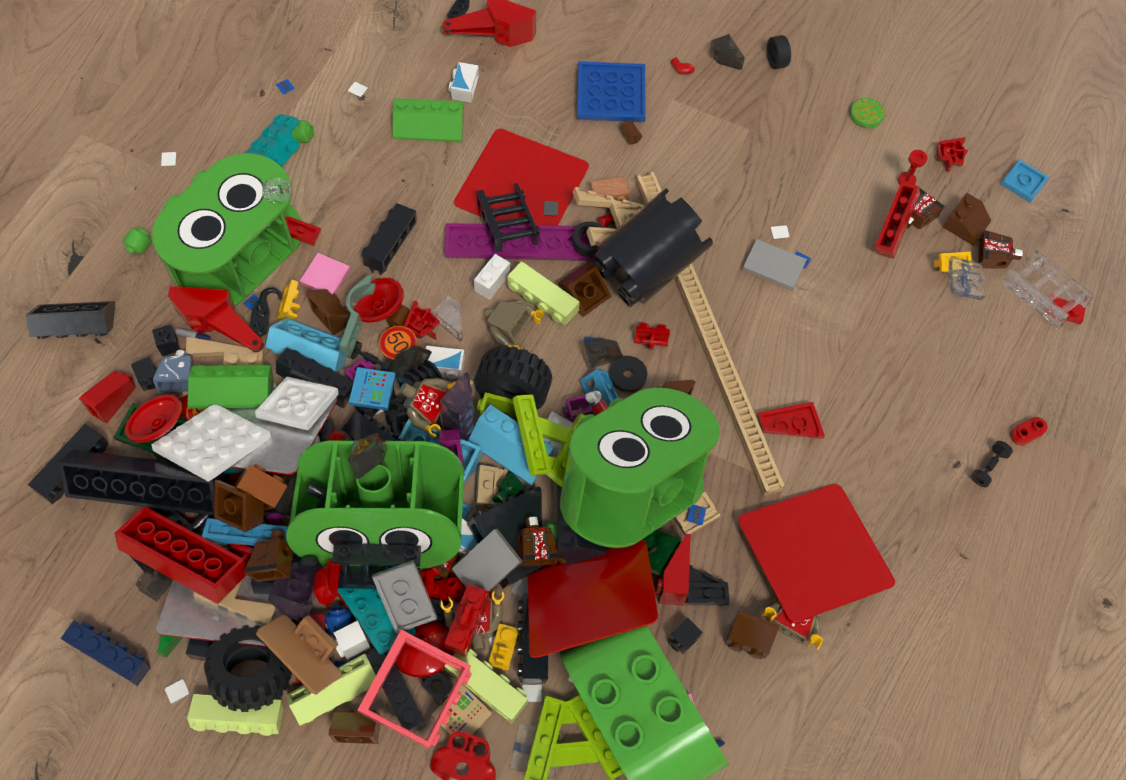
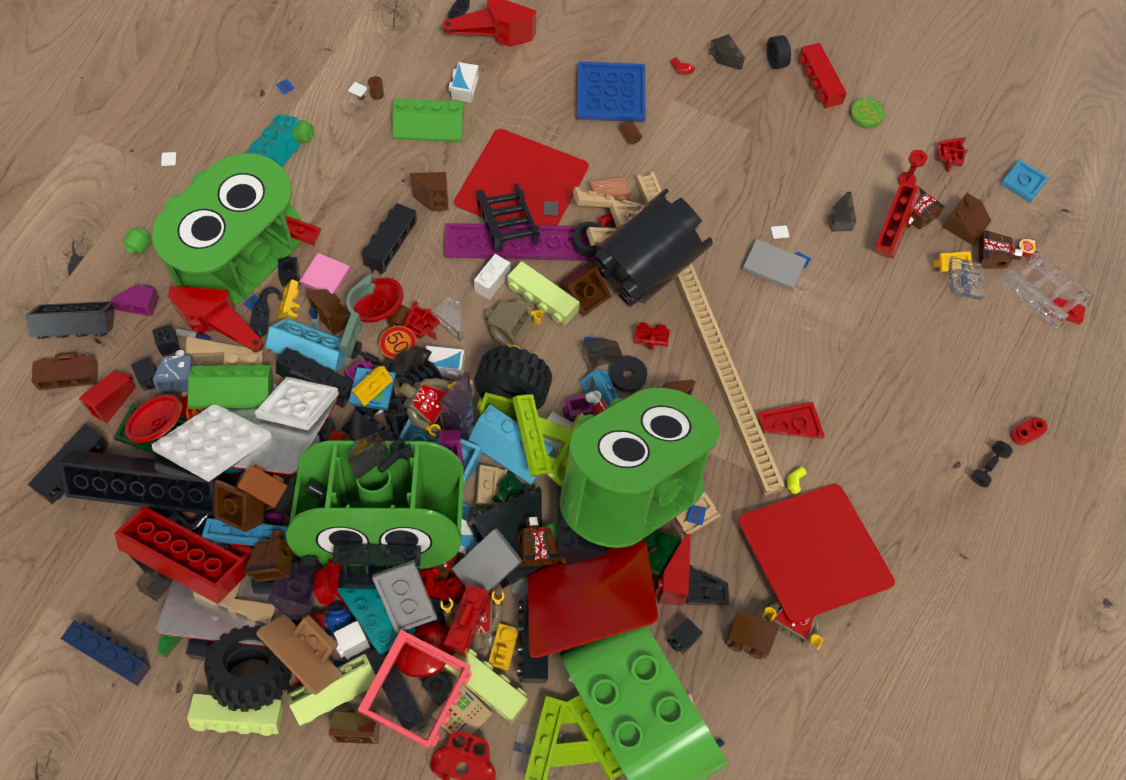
white sticker [165,679,189,703] -> none
clear head [262,177,291,203] -> none
white sticker [522,685,542,702] -> none
none -> copper piece [31,352,98,390]
none -> magenta slope [111,285,159,316]
none -> black brick [278,257,301,287]
none -> piece [309,307,321,329]
none -> yellow plate [351,366,393,406]
none -> reddish brown piece [368,76,384,100]
none -> black bar [378,439,412,473]
none -> reddish brown slope [410,172,449,212]
none -> neon yellow arm [787,466,807,494]
none -> red brick [798,43,847,108]
none -> clear smoke slope [827,192,856,232]
none -> tile [1017,238,1037,258]

